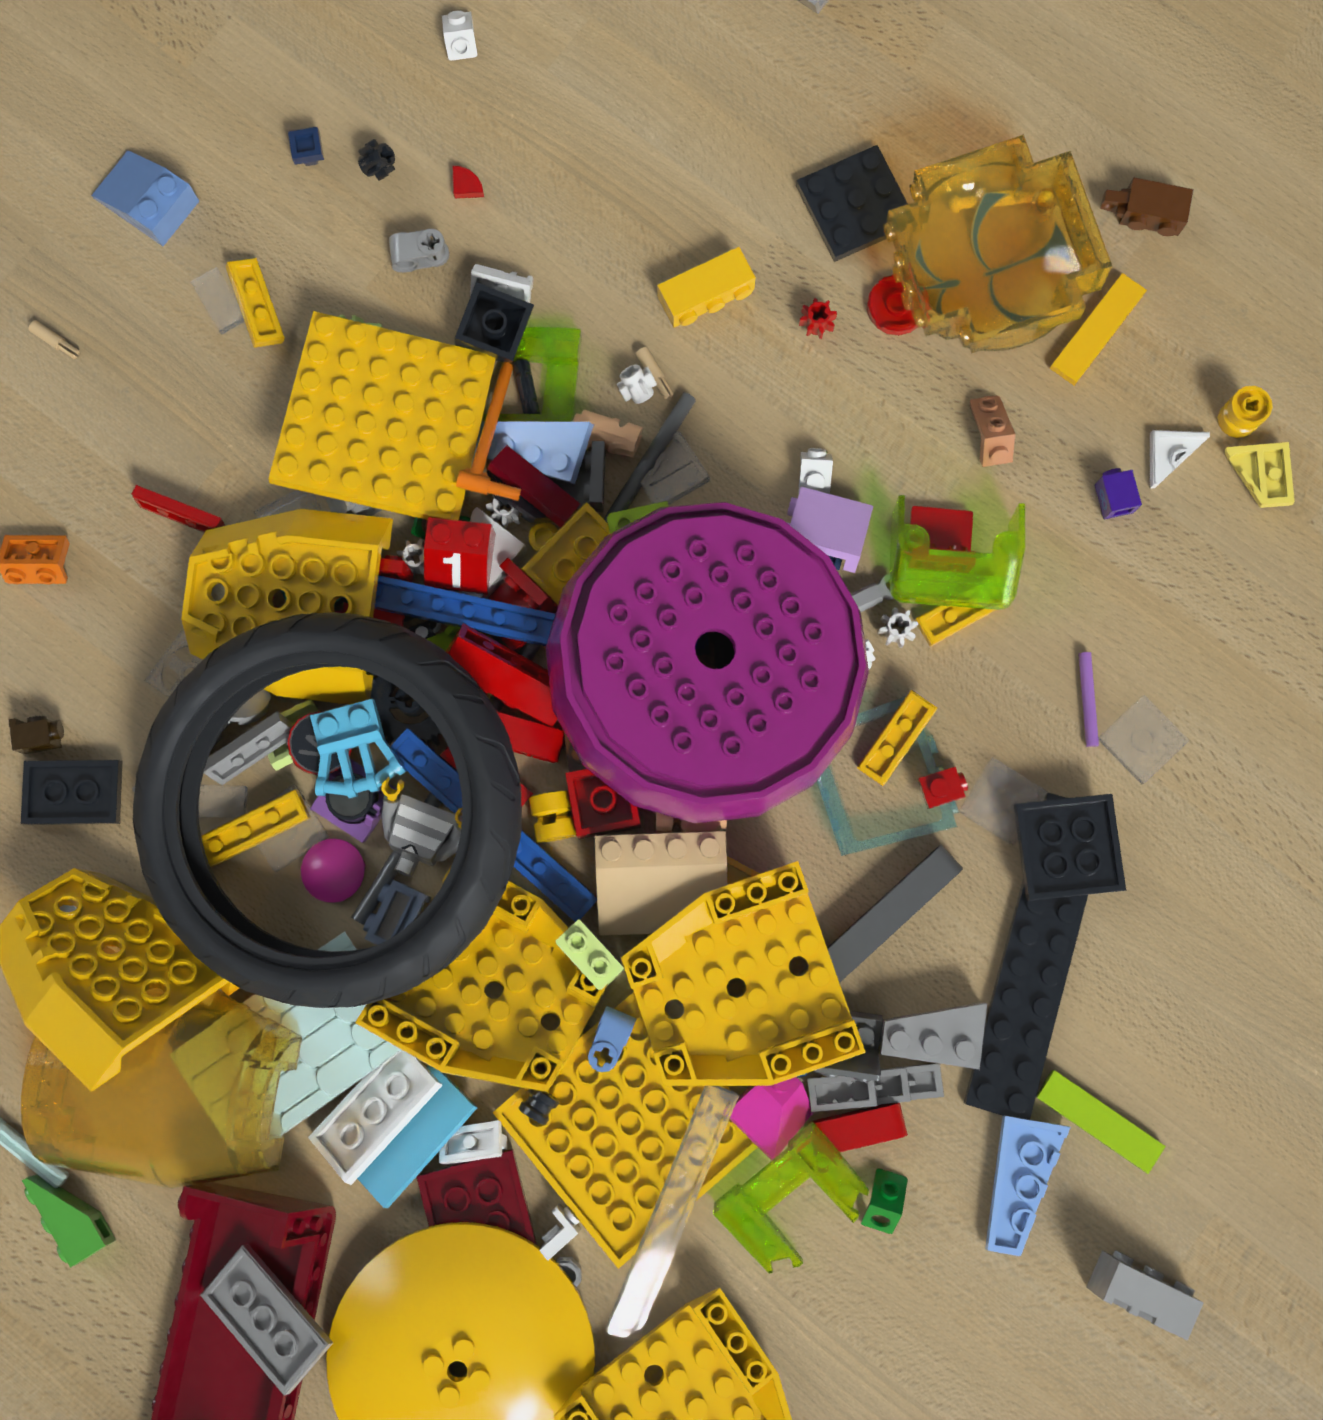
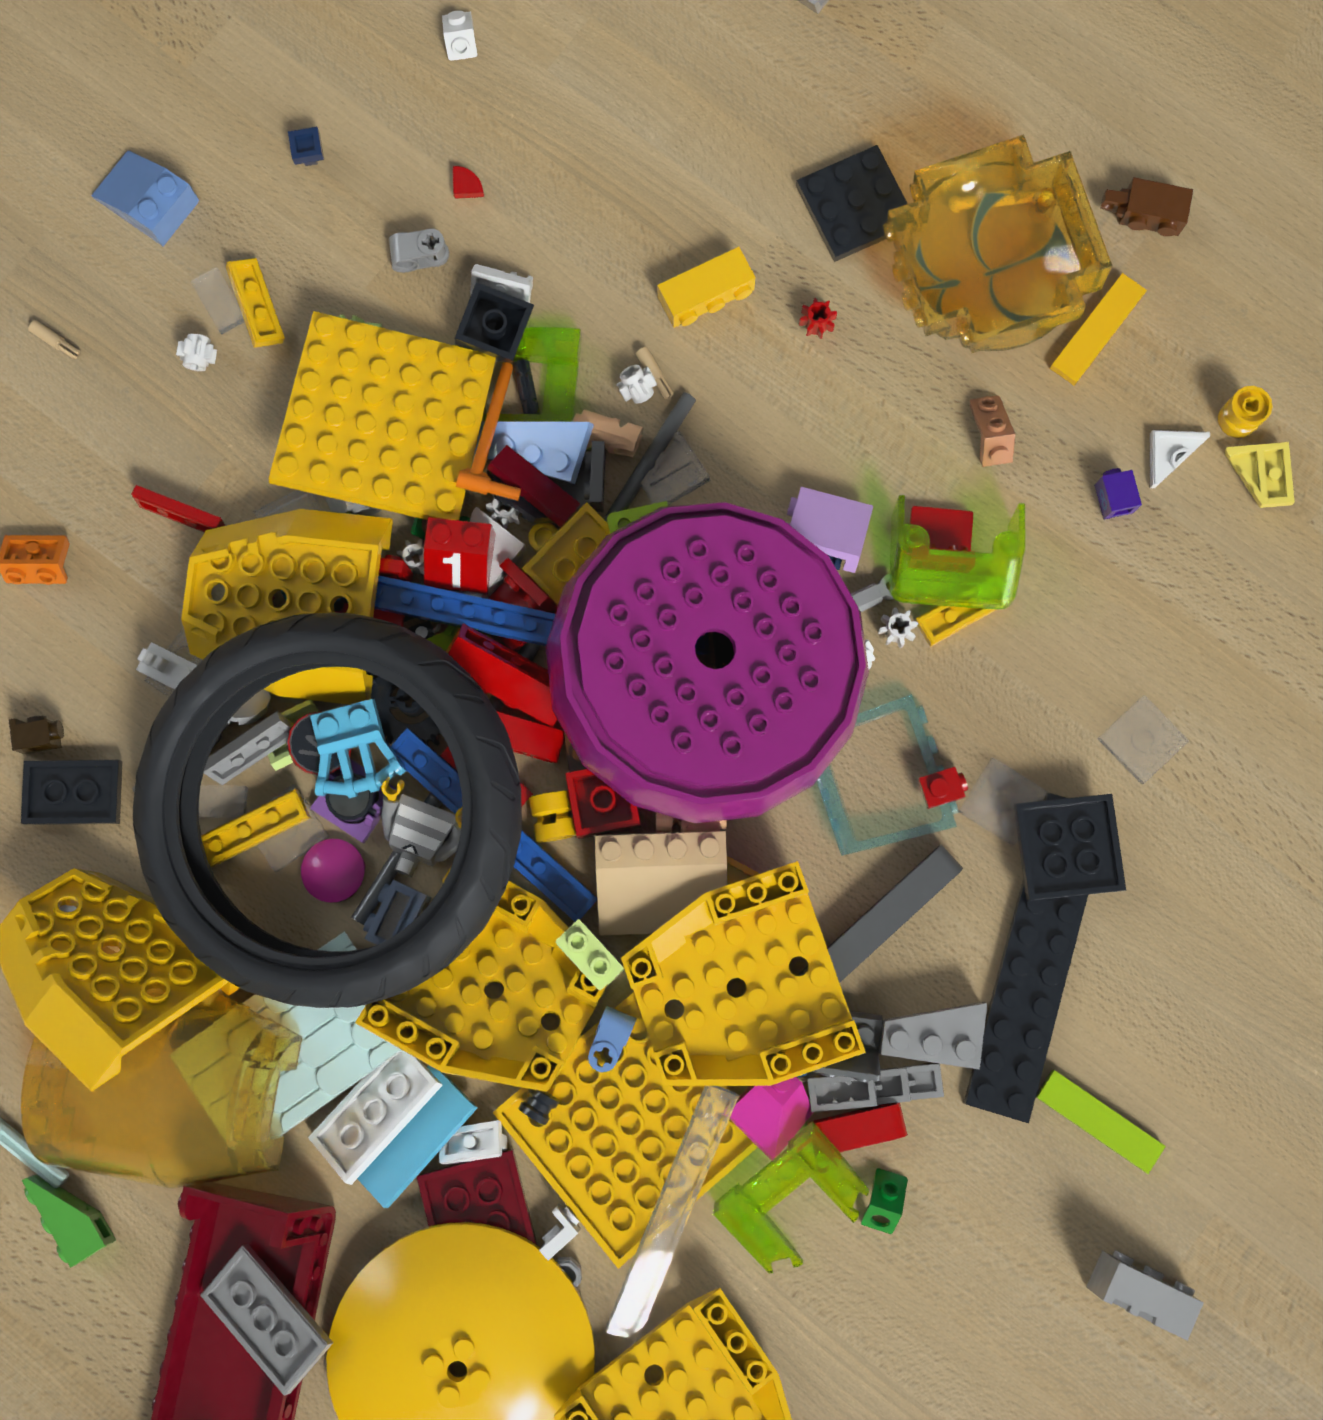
black gear [358,139,395,181] -> none
white bracket [798,448,833,494] -> none
yellow tile [857,690,938,786] -> none
red tile [867,274,928,336] -> none
light blue wing [985,1115,1071,1256] -> none
medium lavender bar [1078,652,1099,747] -> none
none -> white plate [136,642,197,689]
none -> white gear [176,334,217,371]

